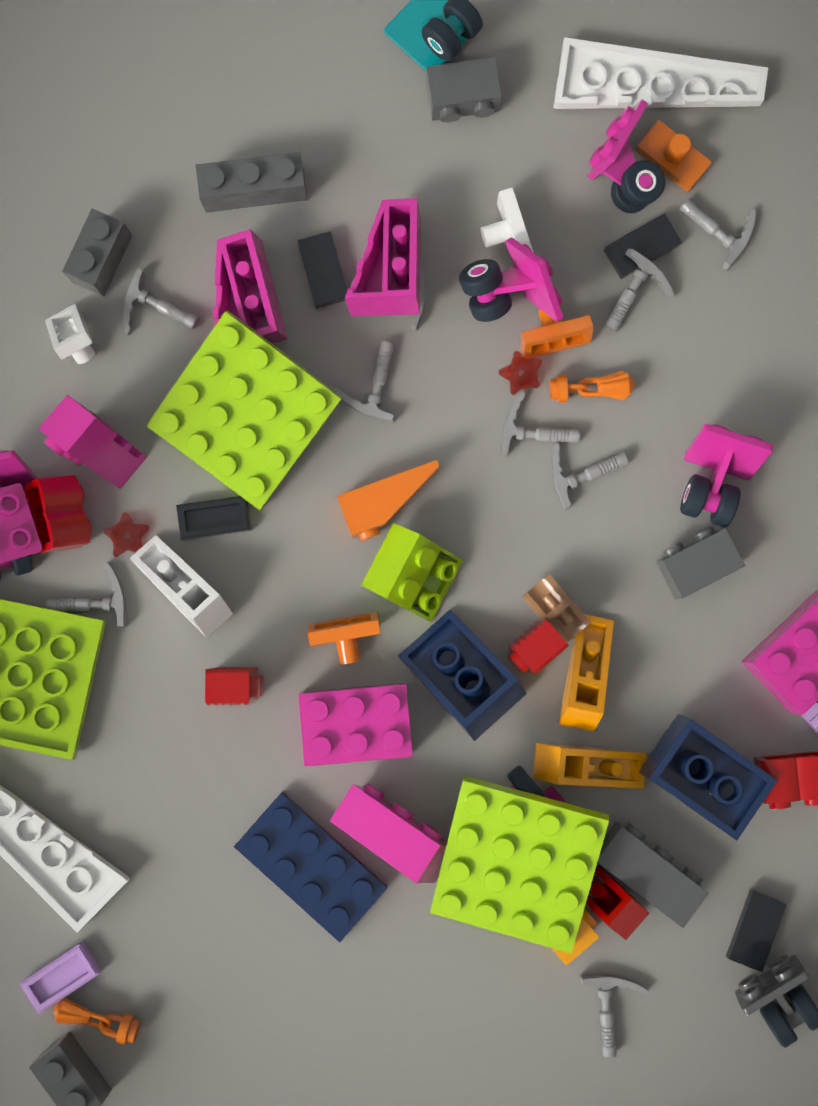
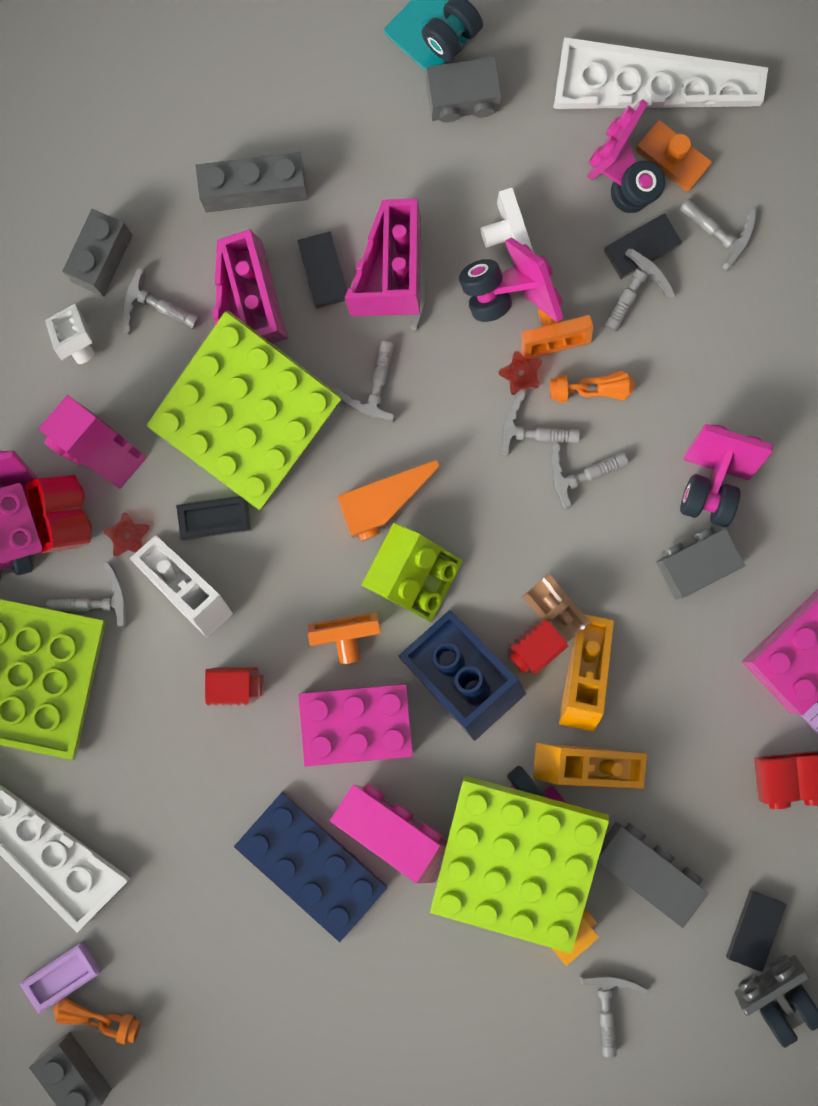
red slope [586,864,650,940] -> none
dark blue slope [638,714,777,841] -> none

